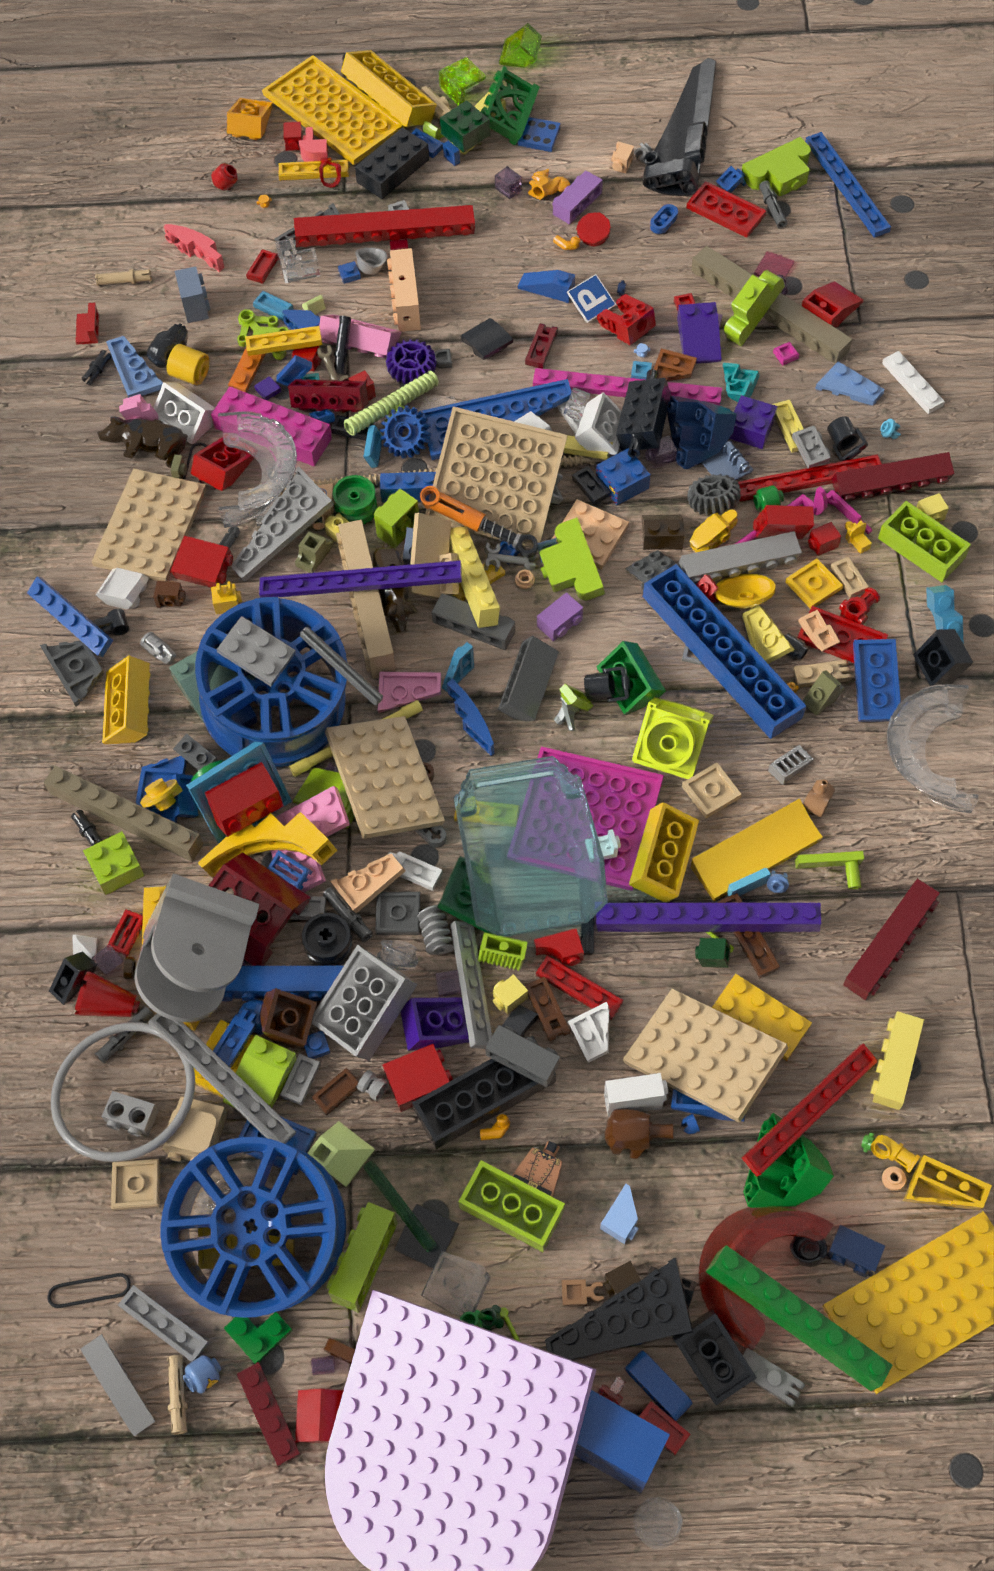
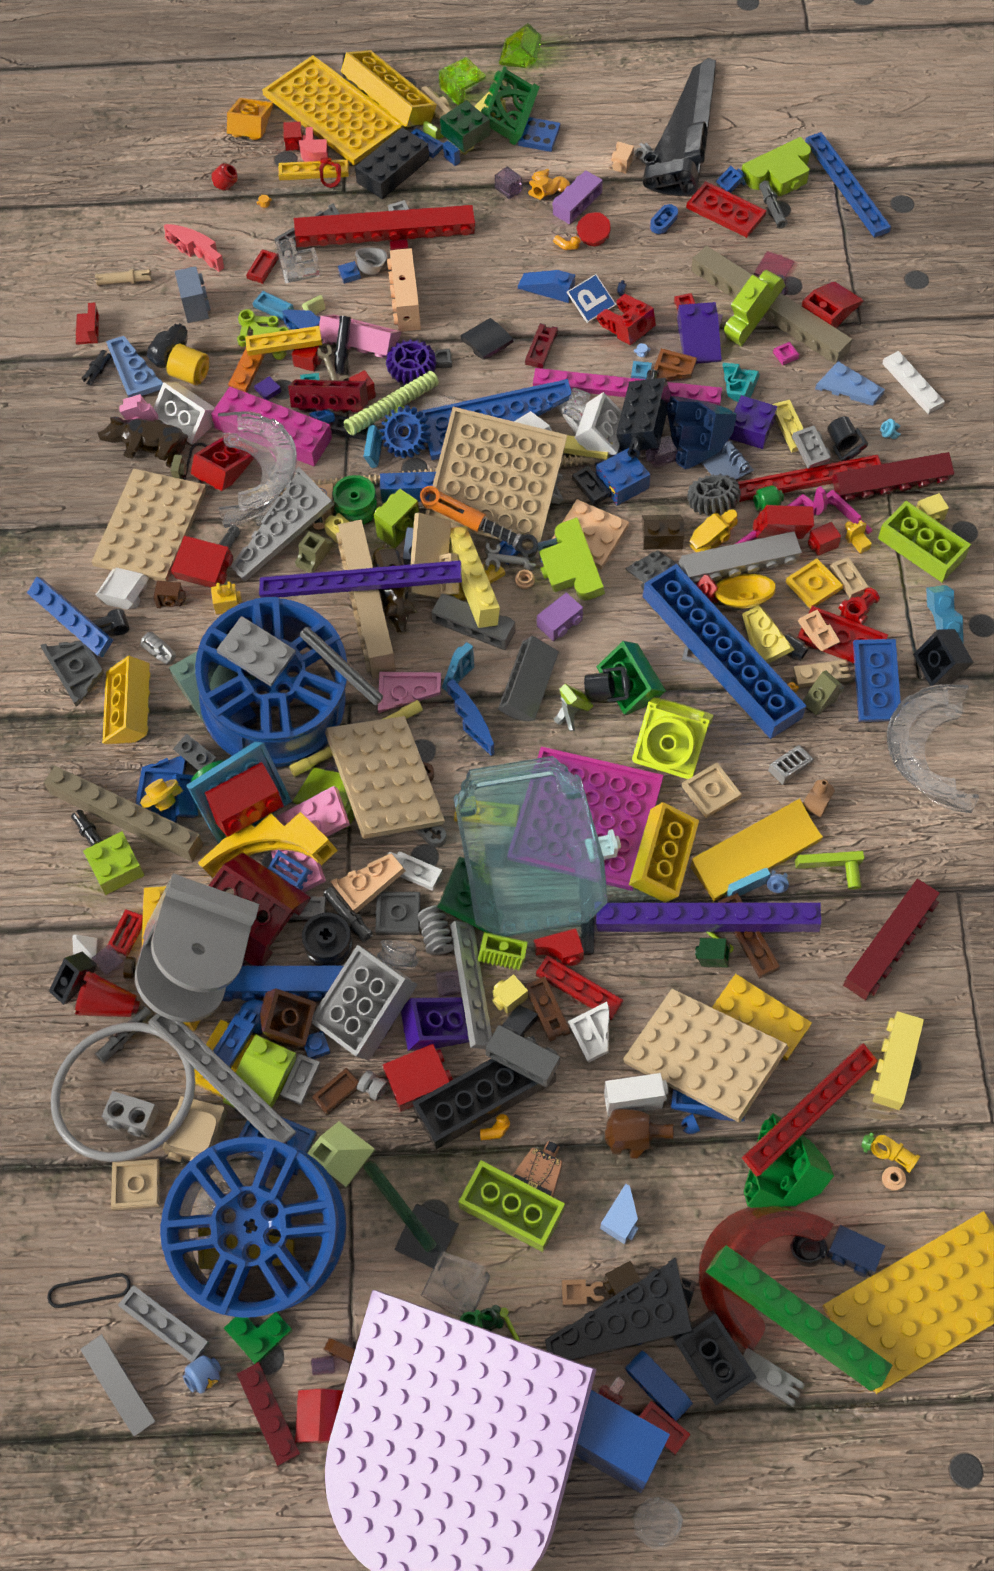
tan pin [167,1355,188,1435] -> none
blue tile [276,355,312,386] -> none
lime brick [327,1202,398,1313] -> none
yellow wedge [903,1155,992,1210] -> none

